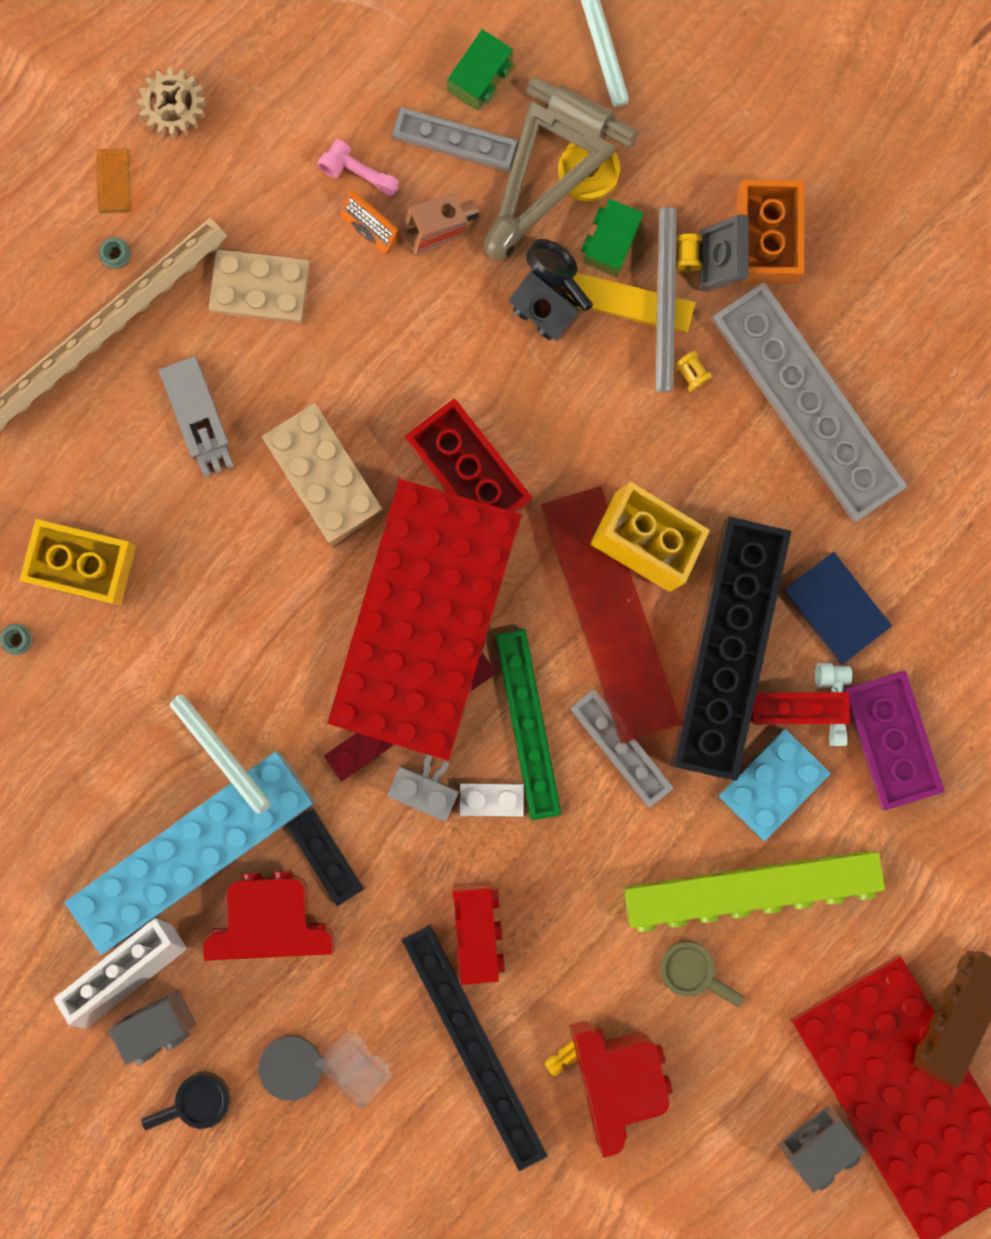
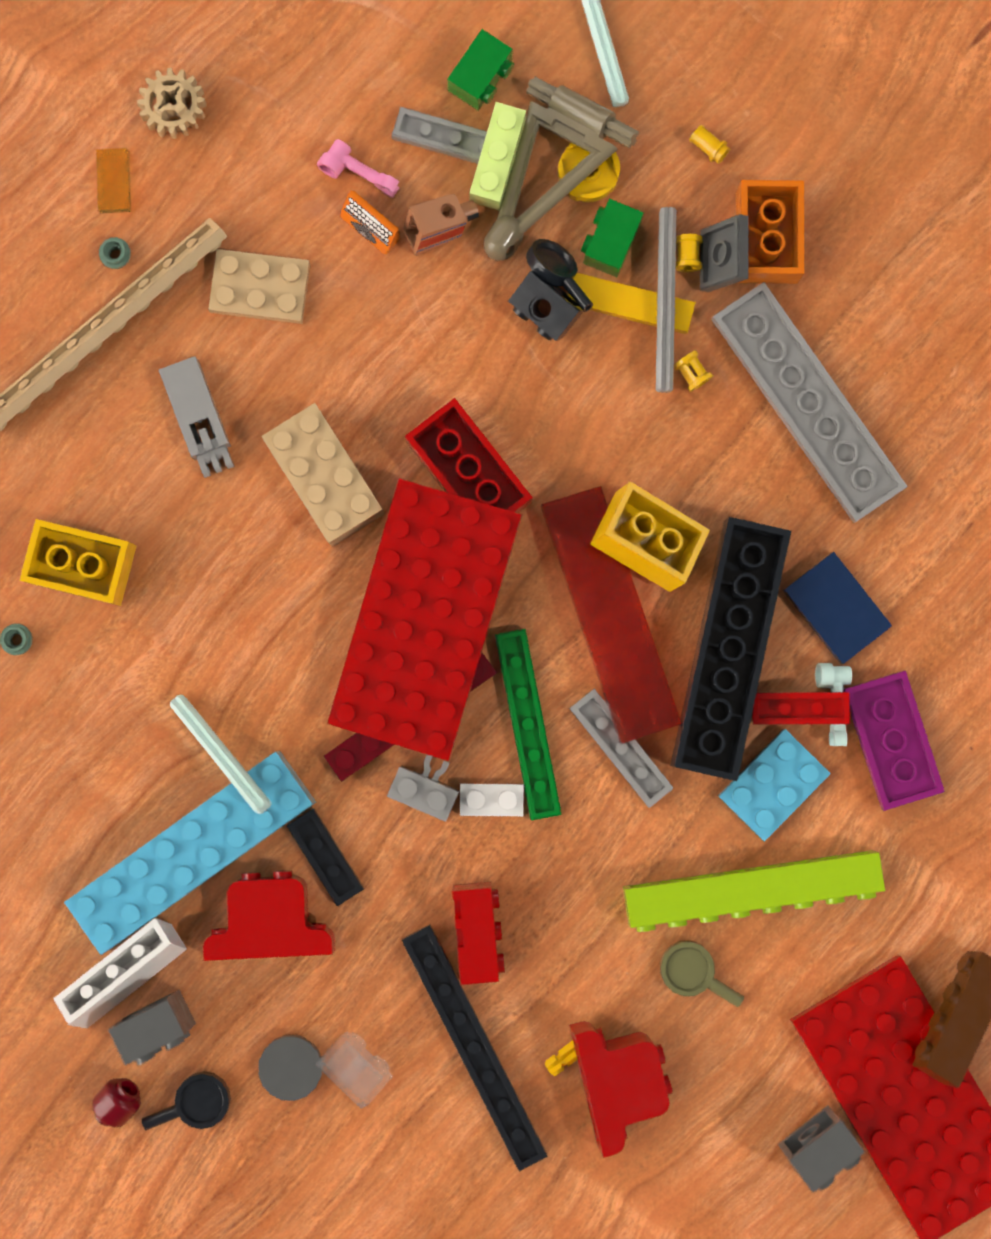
none -> dark red head [92,1078,141,1127]
none -> yellowish green brick [469,102,526,210]
none -> yellow pin [689,125,730,164]

